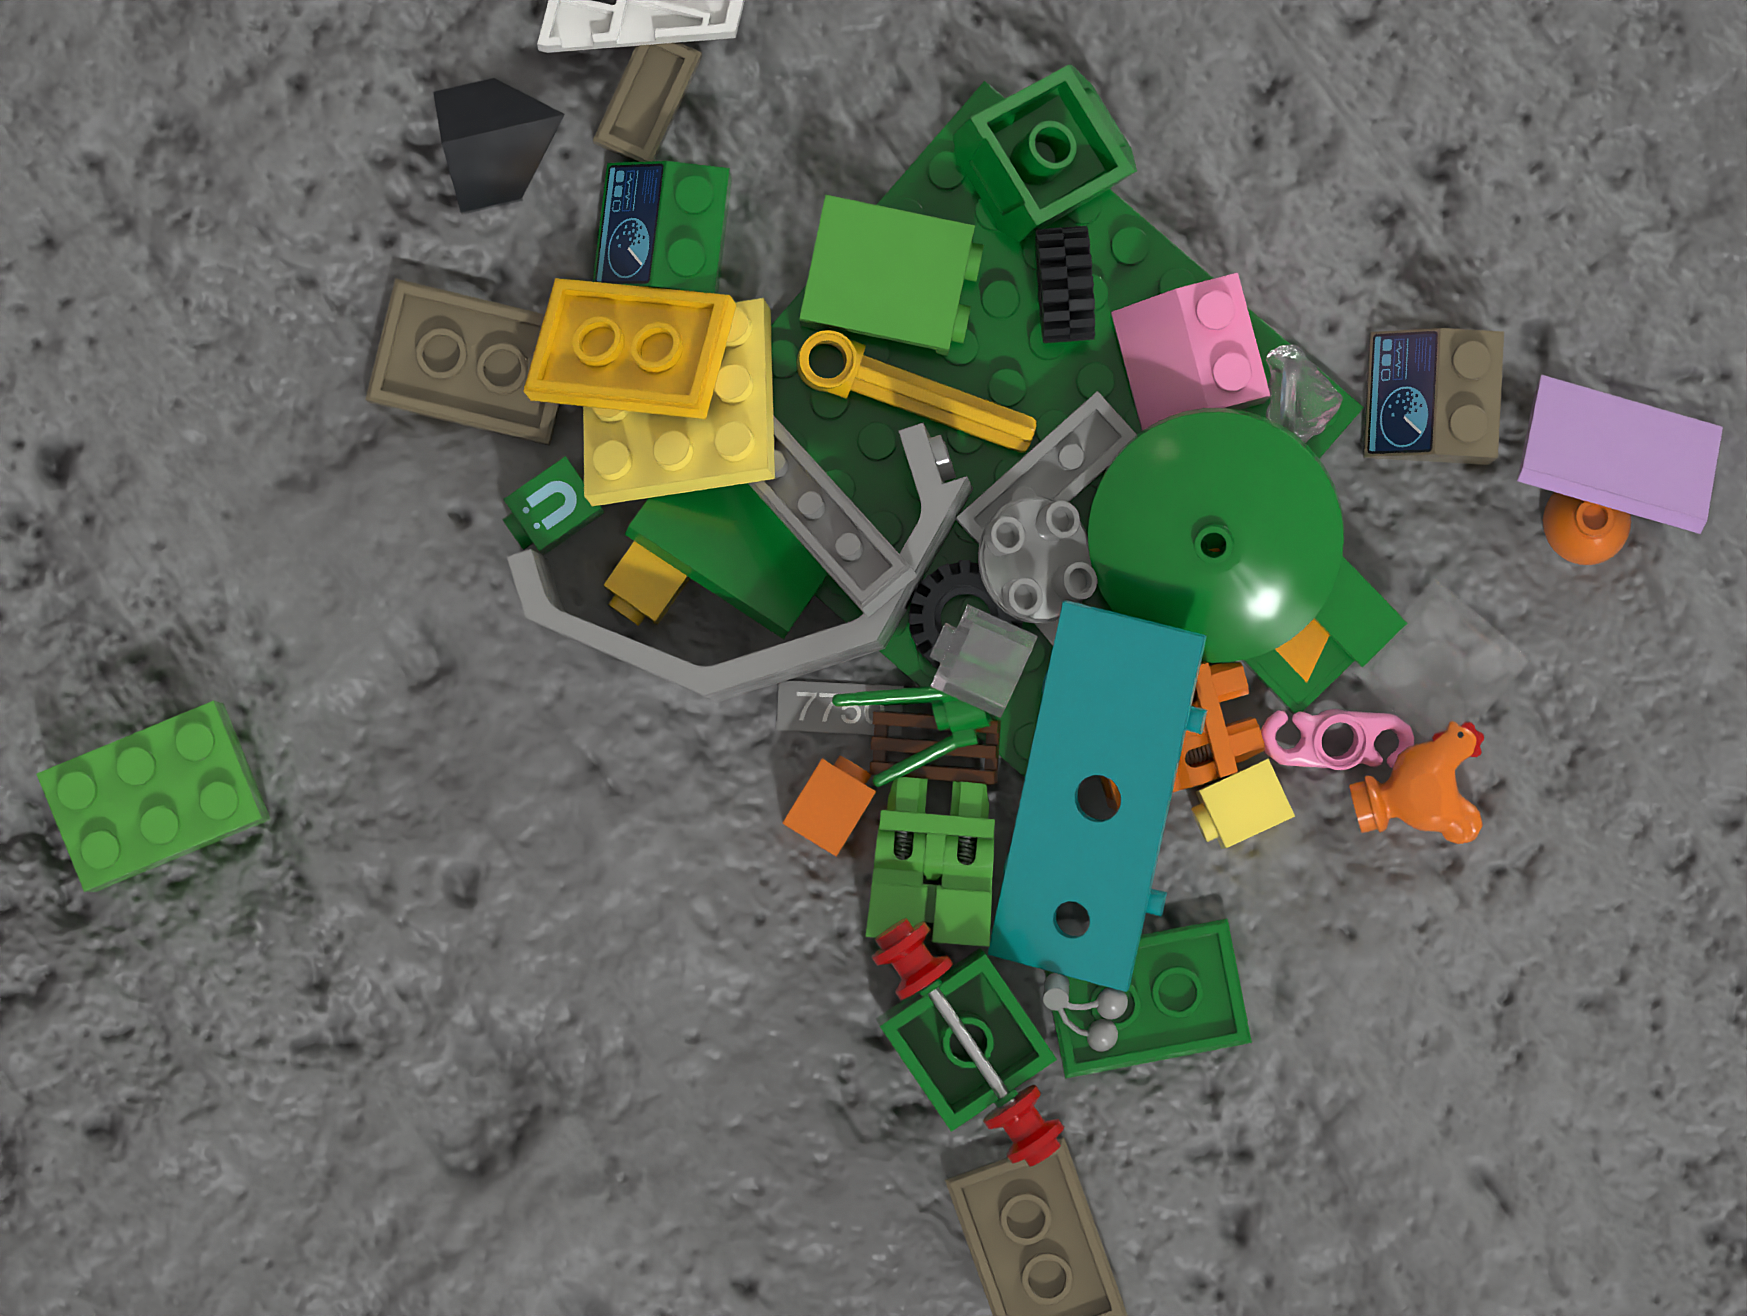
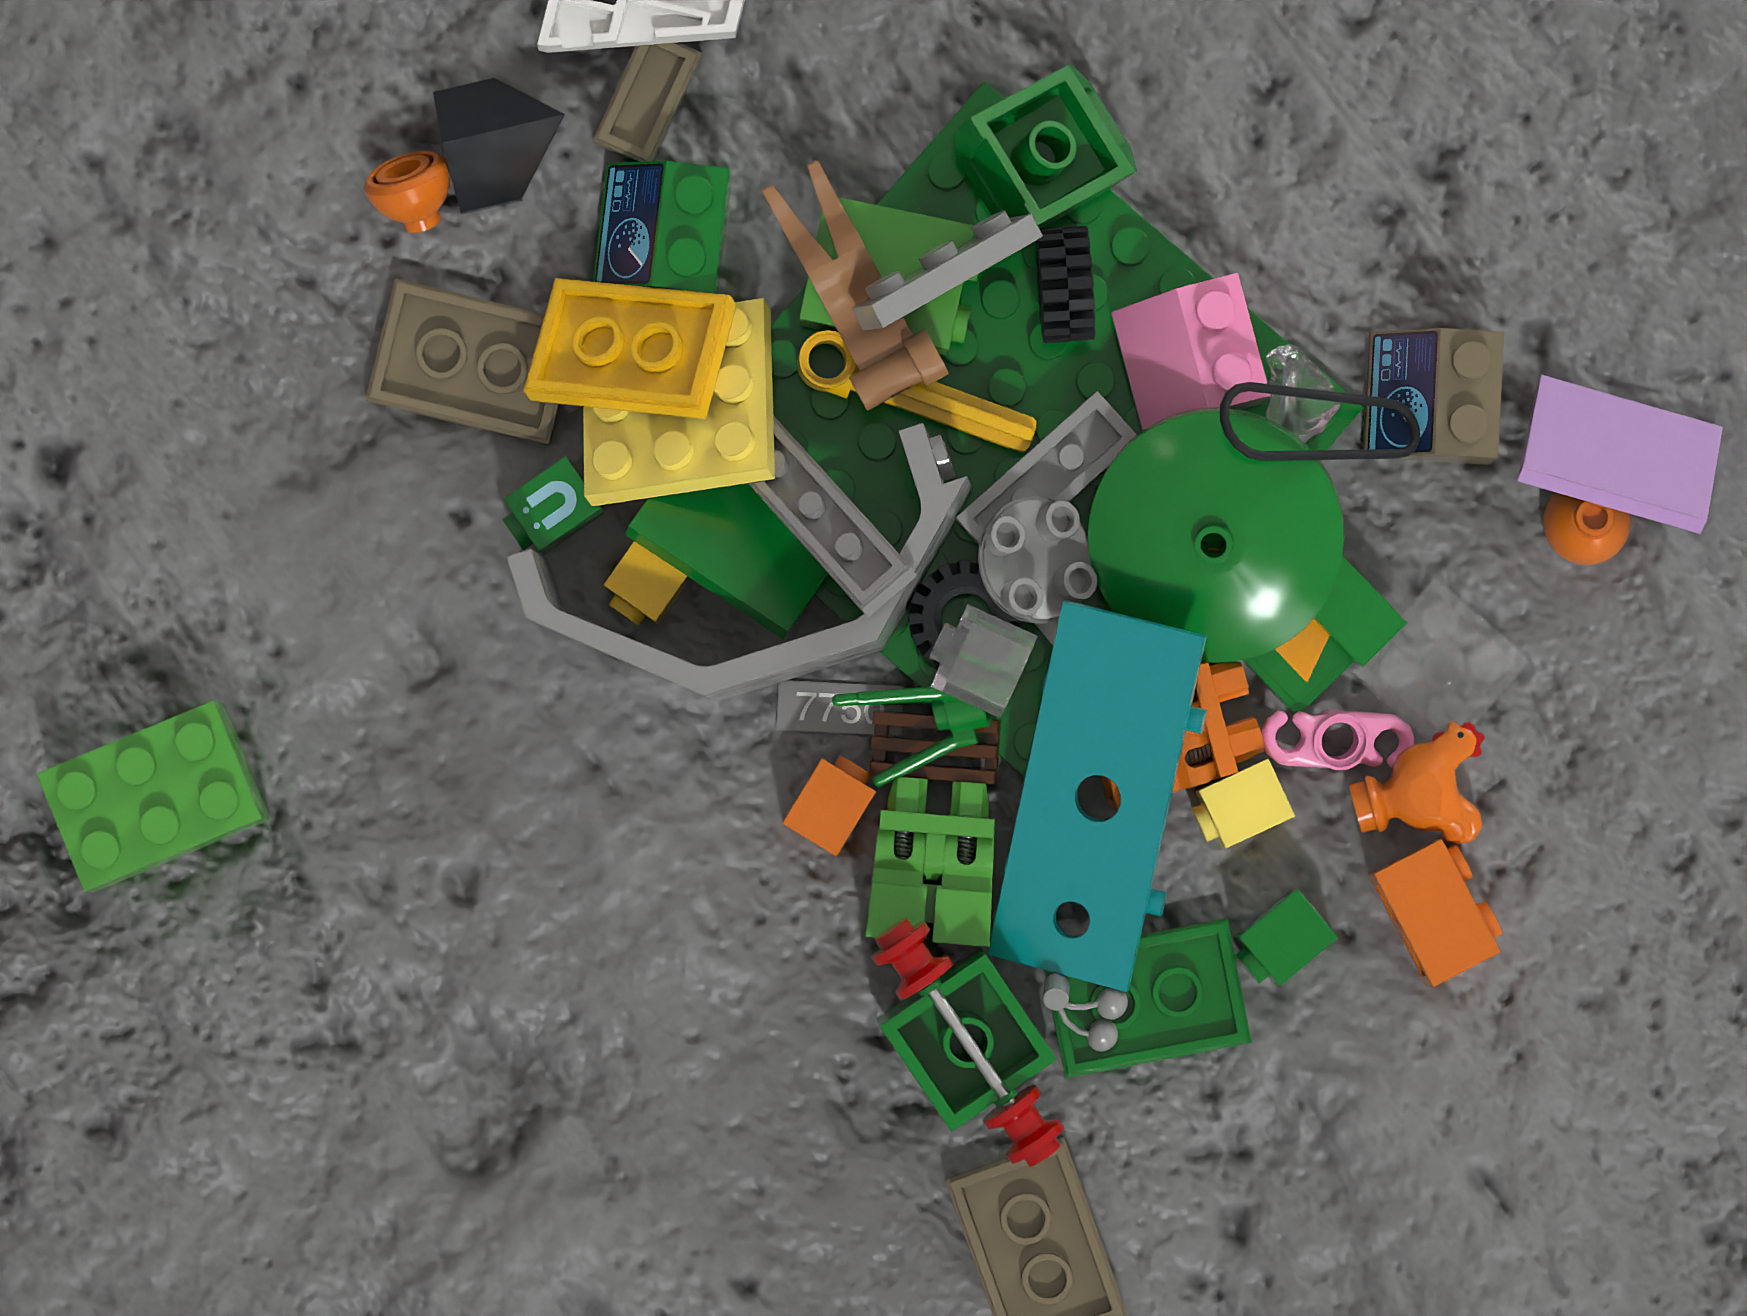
none -> orange brick [363,151,450,233]
none -> medium nougat flag [761,160,949,411]
none -> light grey plate [852,210,1043,331]
none -> black piece [1220,382,1420,461]
none -> green brick [1235,888,1339,986]
none -> orange brick [1368,839,1503,987]

